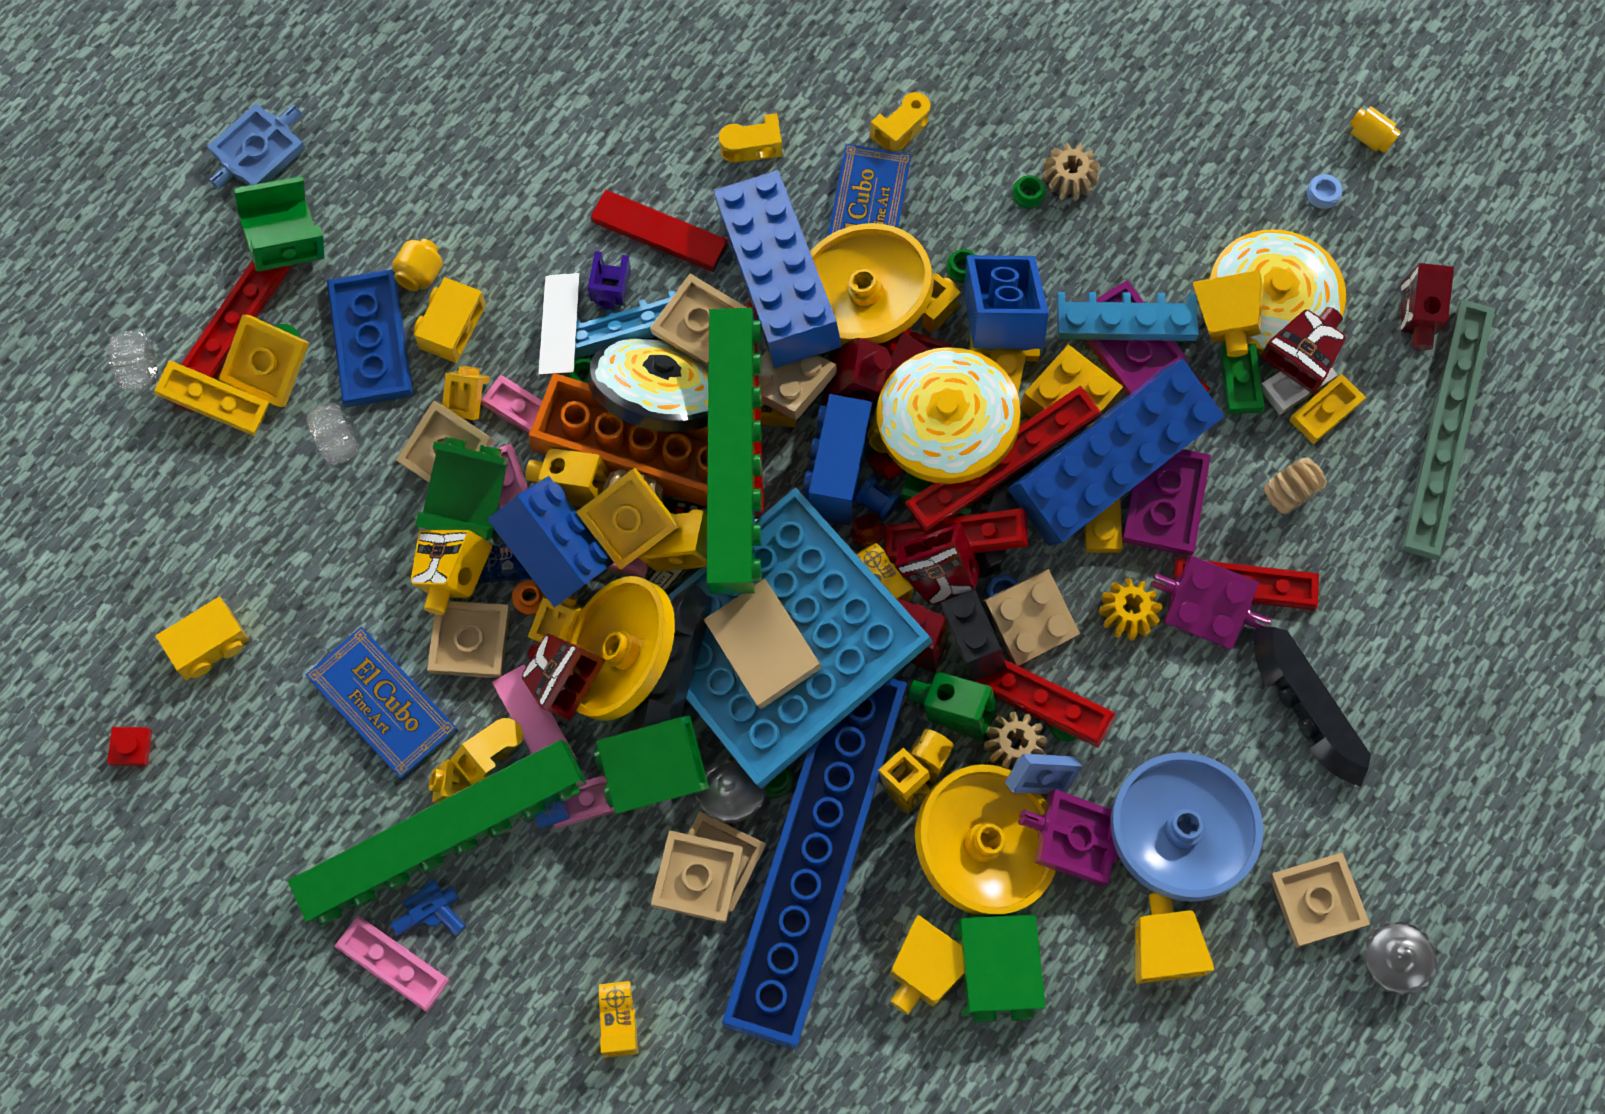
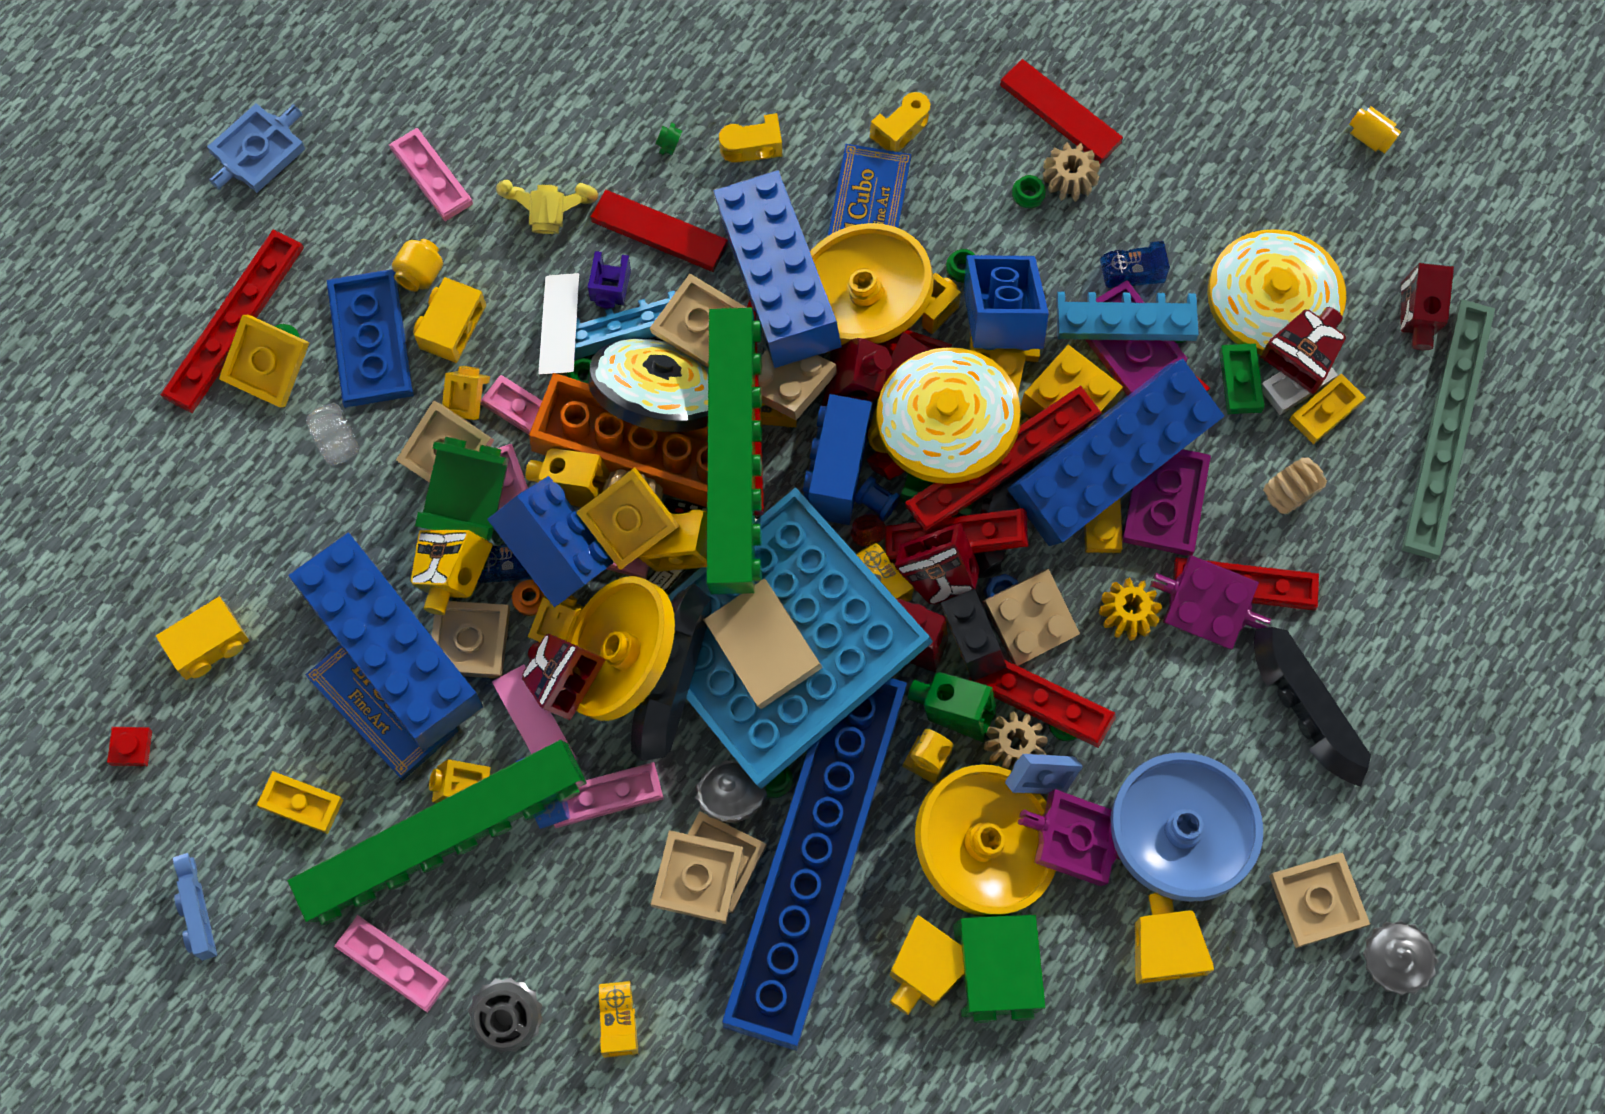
clear gear [108,331,159,391] -> none
yellow plate [154,360,269,436] -> none
green panel [234,176,325,272] -> none
blue piece [390,878,466,937] -> none
yellow leg [450,718,524,785] -> none
green panel [594,716,709,814] -> none
yellow leg [878,748,930,814] -> none
yellow torso [1193,270,1263,357] -> none
light blue tile [1307,174,1342,209] -> none
none -> medium blue plate [173,853,217,961]
none -> yellow plate [257,771,343,834]
none -> blue brick [288,532,483,752]
none -> bright pink tile [389,128,473,221]
none -> flat silver piece [468,977,543,1053]
none -> light yellow piece [496,180,598,234]
none -> green plate [655,122,682,155]
none -> red tile [1000,58,1123,164]
none -> clear blue leg [1100,241,1170,288]

